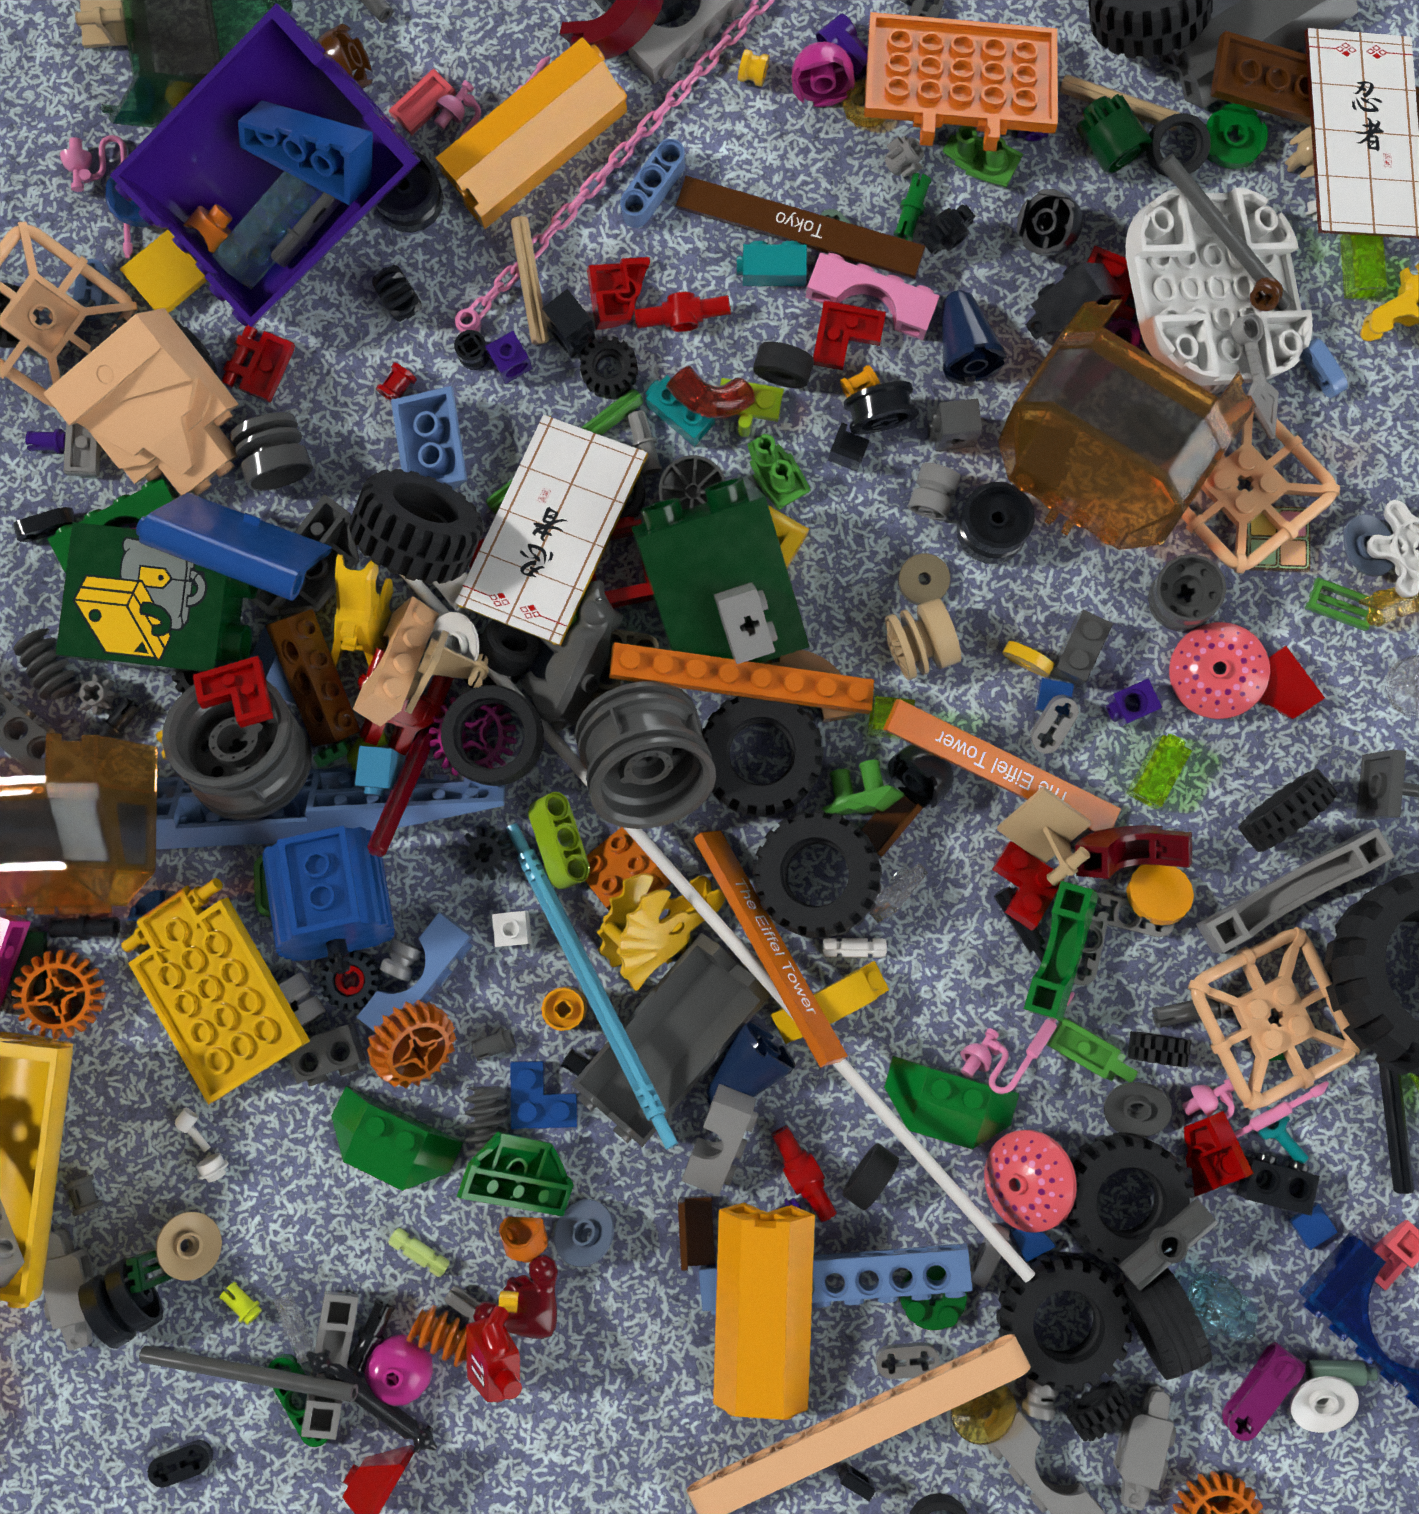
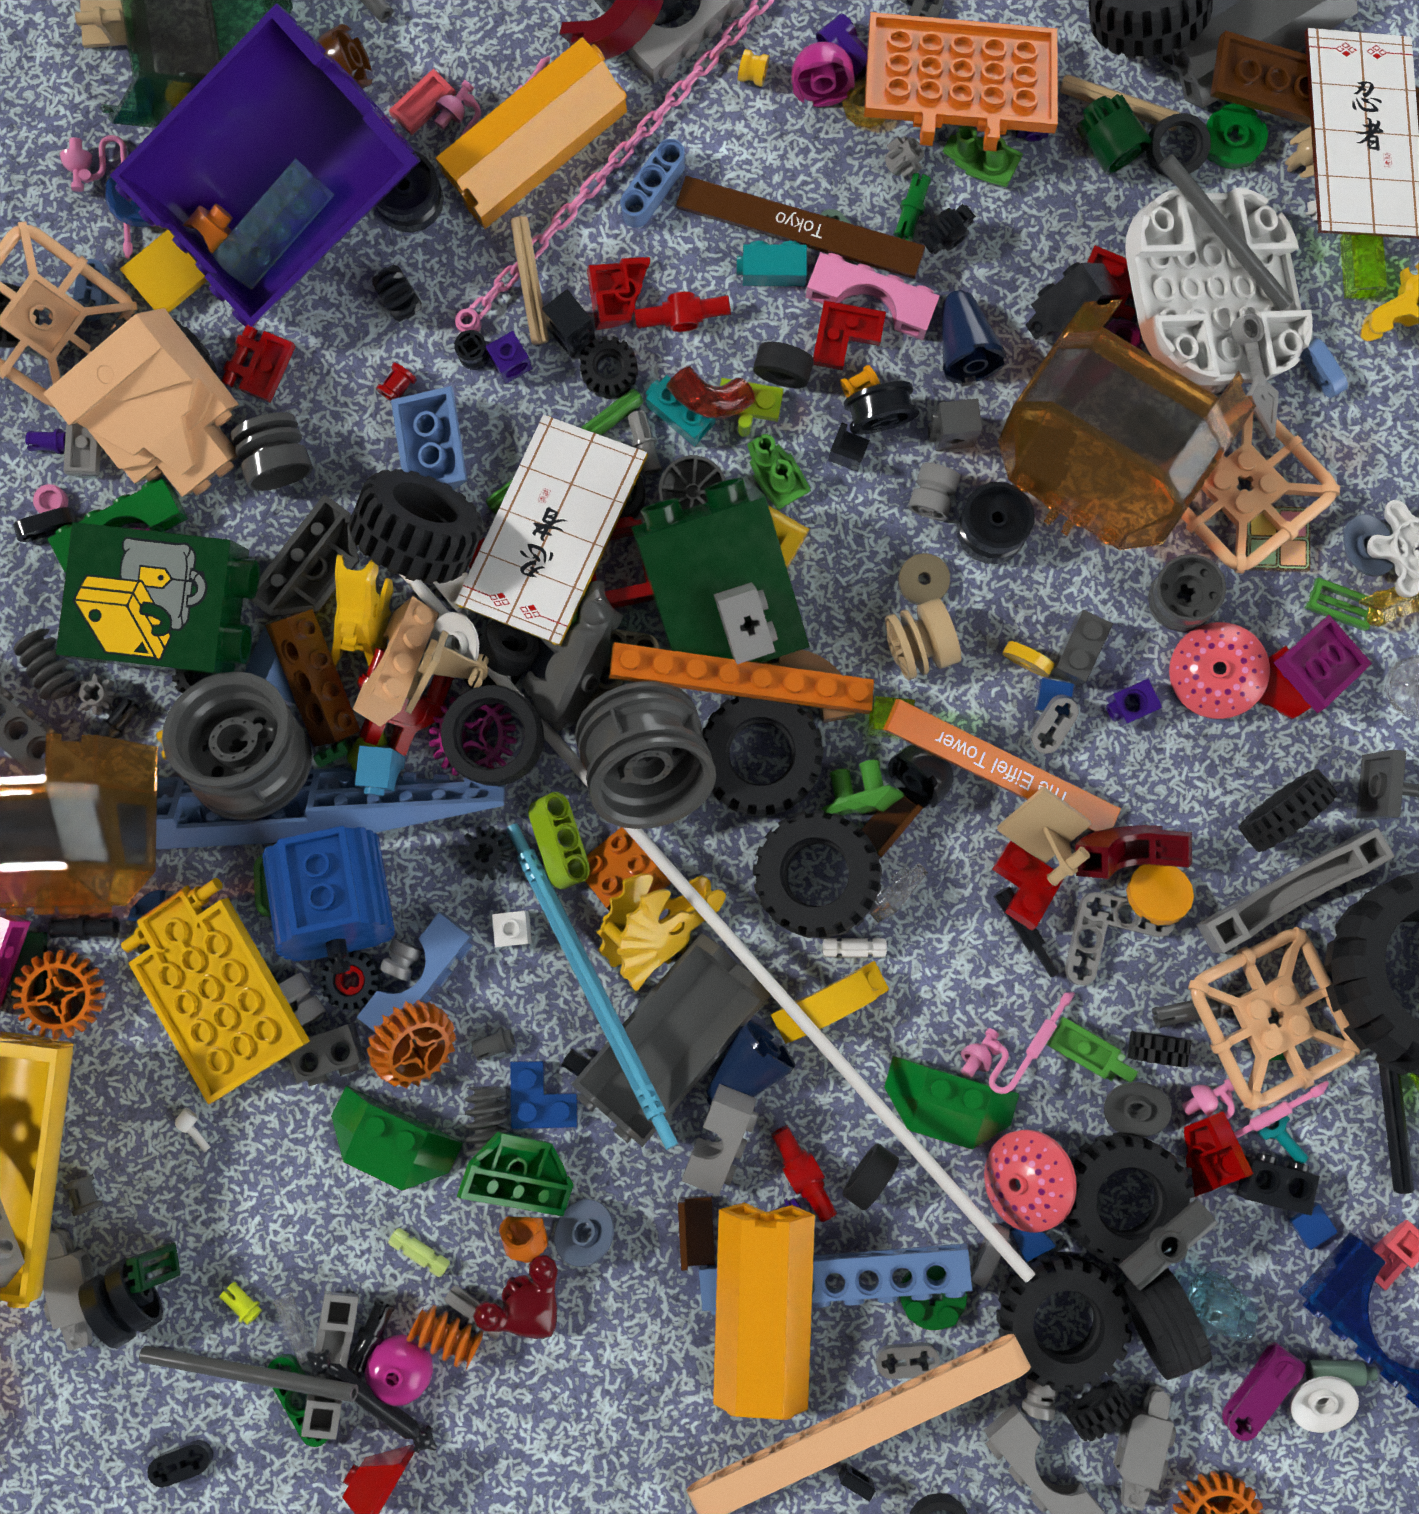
blue door [136,492,332,601] -> none
tan dish [156,1212,222,1281] -> none
red plate [193,656,274,728] -> none
white plate [196,1153,229,1183] -> none
blue wedge [238,100,373,205] -> none
dark grey axle [270,192,342,267] -> none
dark red axle [367,724,437,857] -> none
red torso [466,1291,522,1403] -> none
light orange wheel [541,986,588,1031] -> none
orange tile [694,831,848,1068] -> none
clear yellow dish [951,1384,1016,1445] -> none
black cylinder [1017,189,1083,256] -> none
green arch [1023,881,1099,1022] -> none
clear neon green brick [1126,734,1193,809] -> none
reddish brown bush [1250,277,1283,311] -> none
none -> bright pink tile [33,484,68,513]
none -> magenta plate [1274,615,1372,714]

